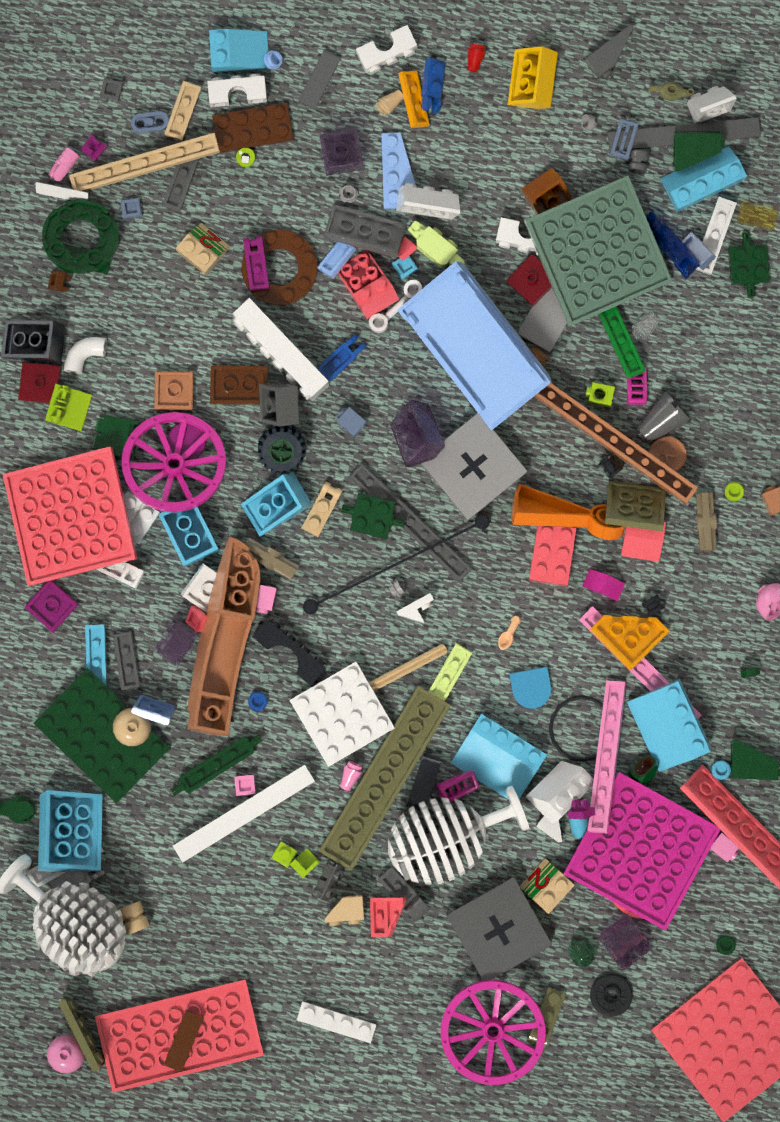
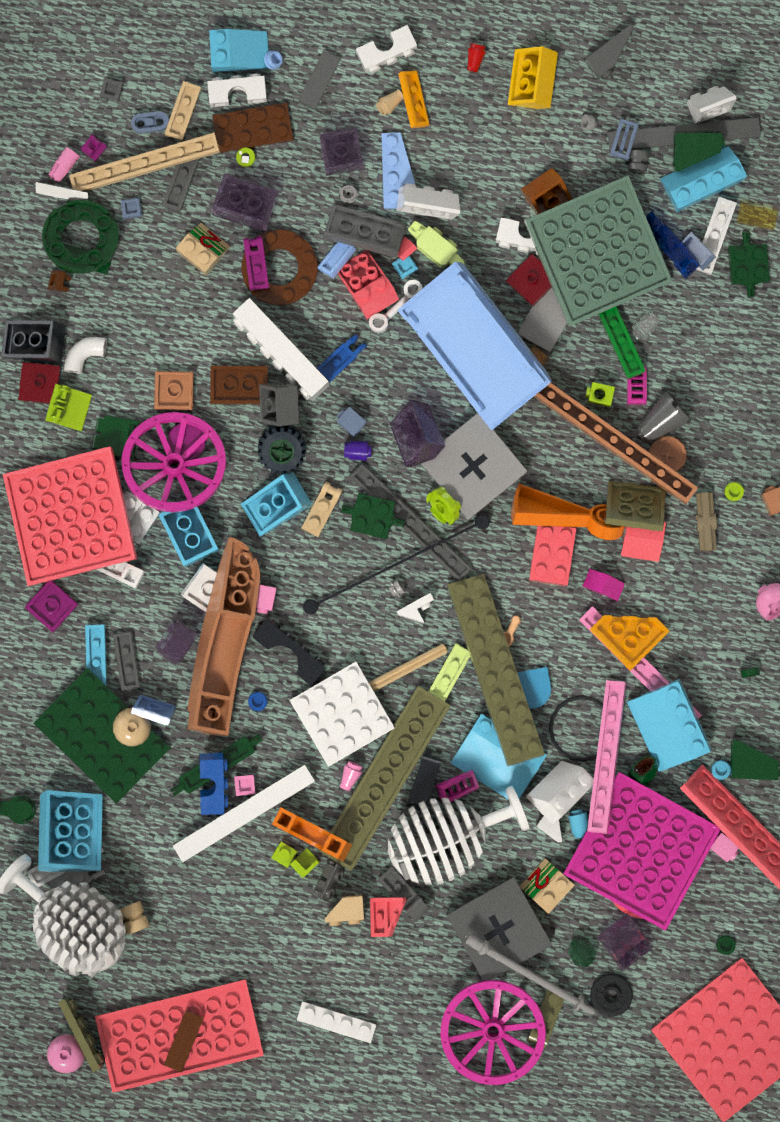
coral tile [185,605,207,633] -> none
dark tan piece [245,537,299,580] -> none
blue hinge [421,58,445,114] -> none
magenta tile [567,799,596,819] -> none
black bush [598,454,623,479] -> none
black wheel [641,594,665,617] -> none
olive piece [648,82,694,101] -> none
none -> blue arch [199,753,228,815]
none -> clear purple brick [212,174,278,233]
none -> orange arch [272,807,352,862]
none -> dark purple brick [344,441,372,461]
none -> lime plate [426,487,461,525]
none -> olive plate [447,574,545,767]
none -> light grey bar [463,933,596,1015]

